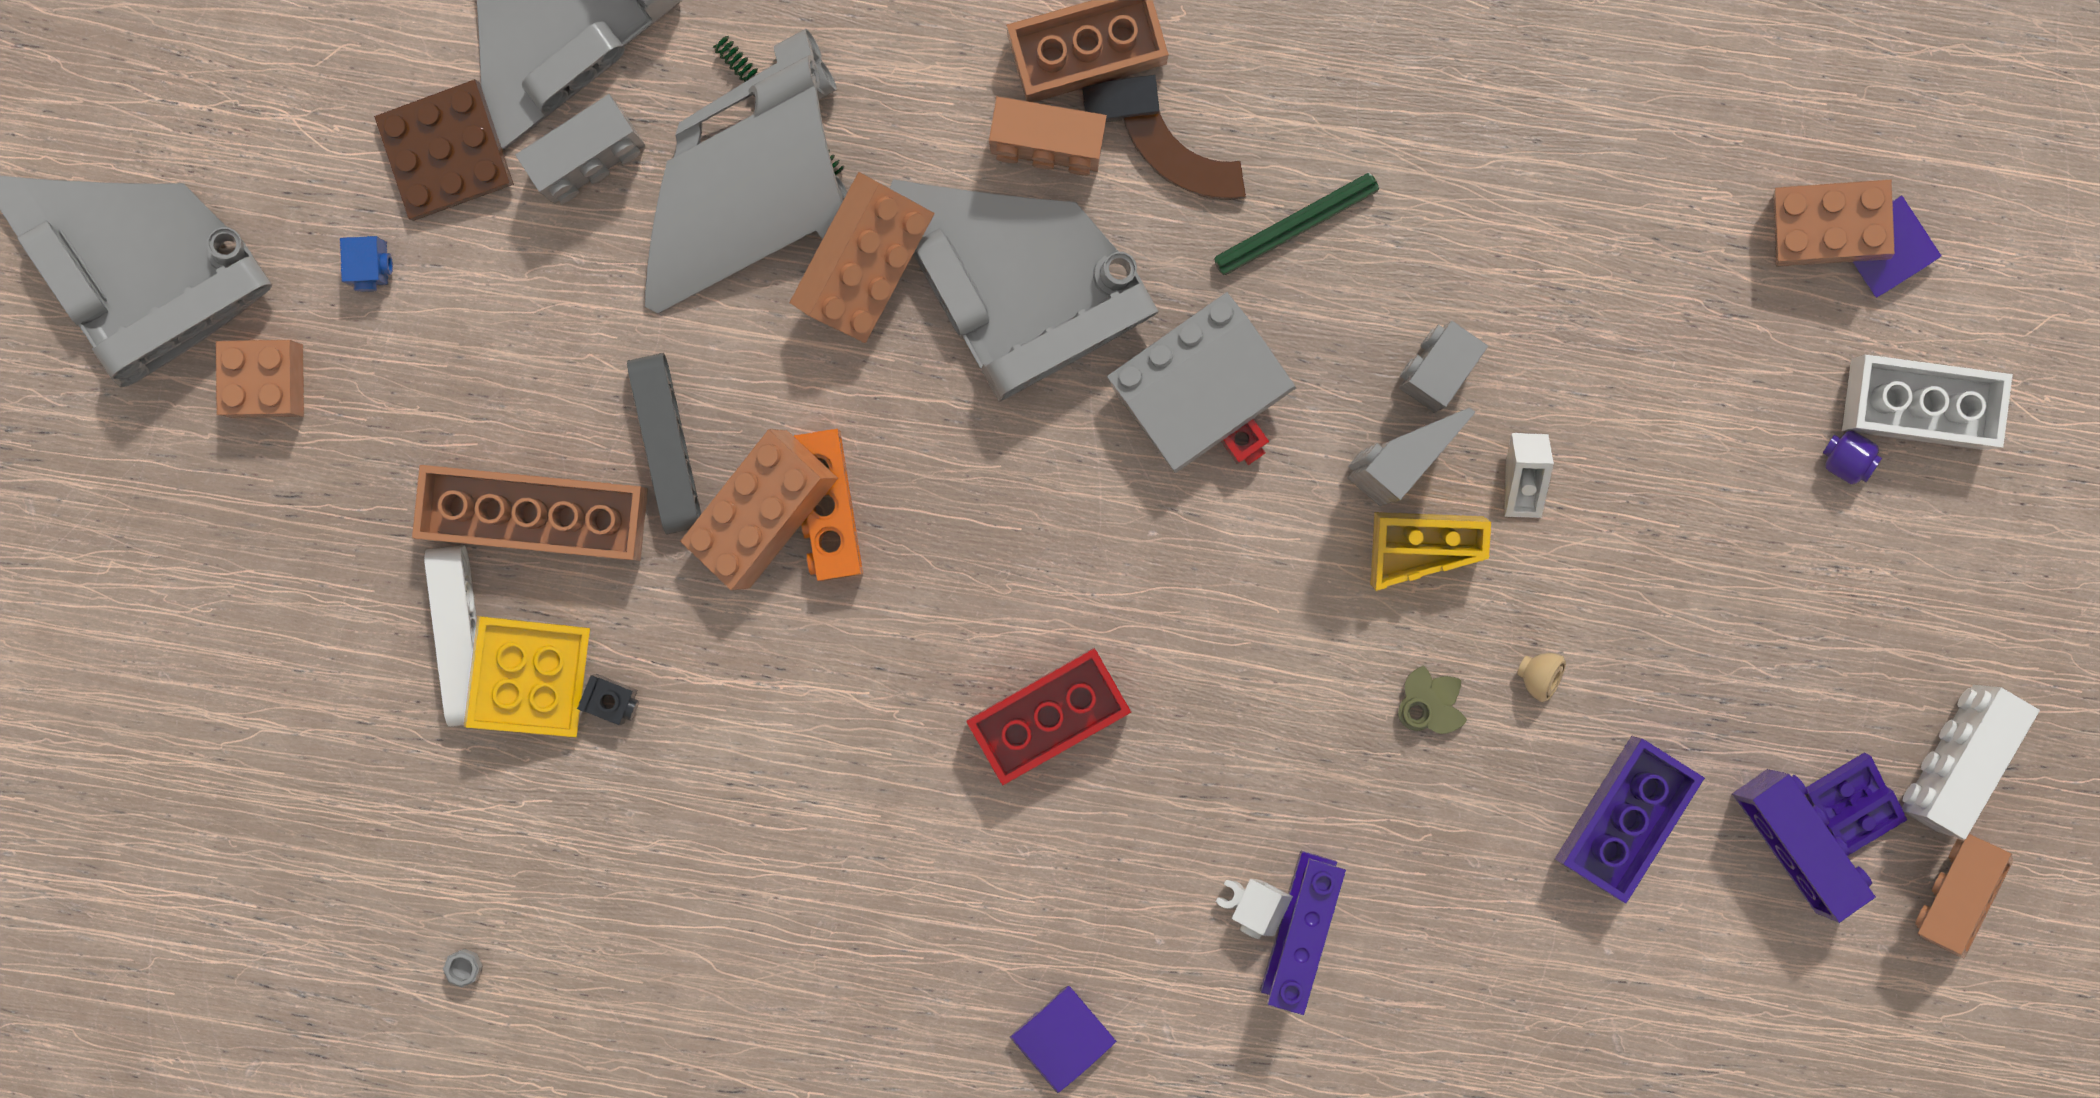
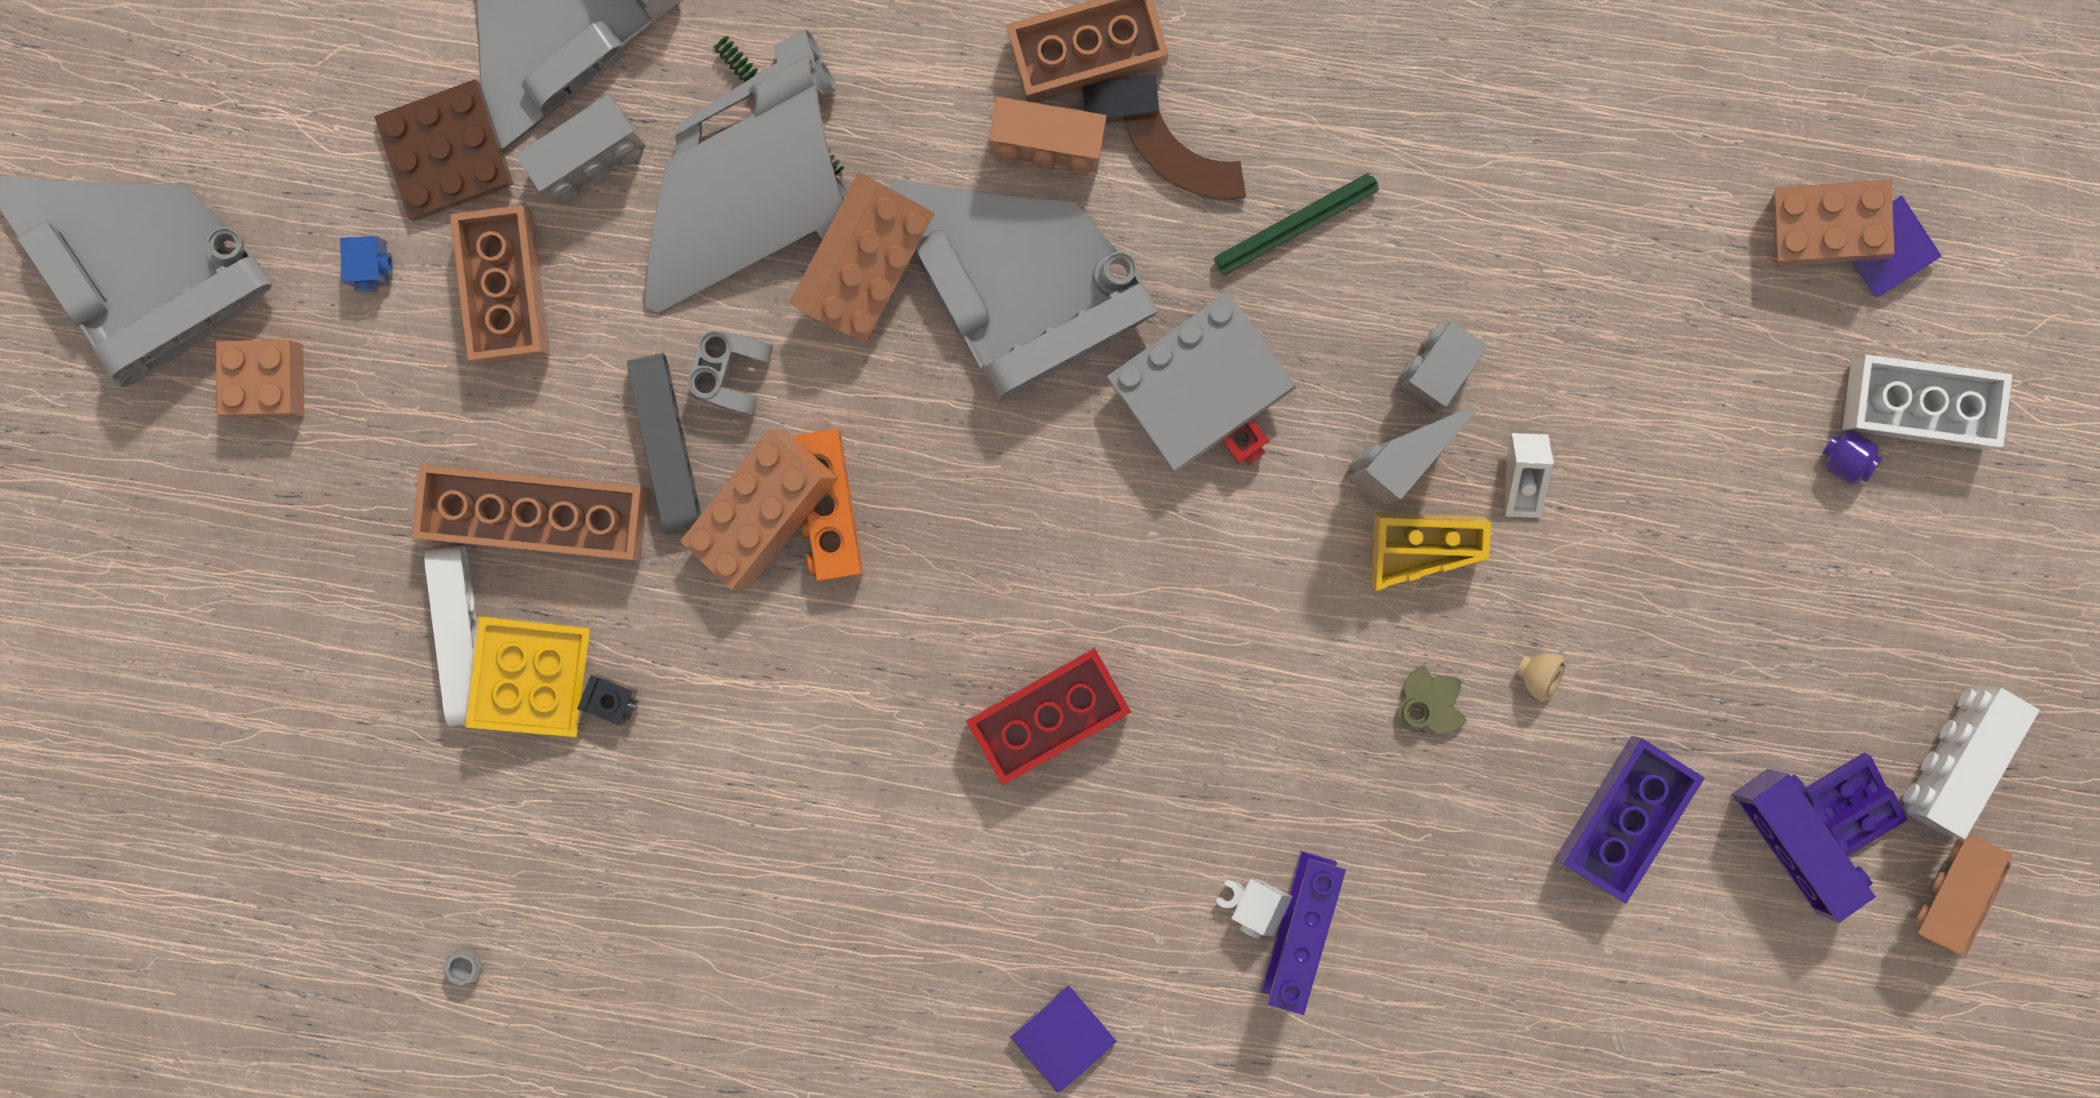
none -> nougat brick [450,205,550,365]
none -> light grey piece [688,330,773,416]

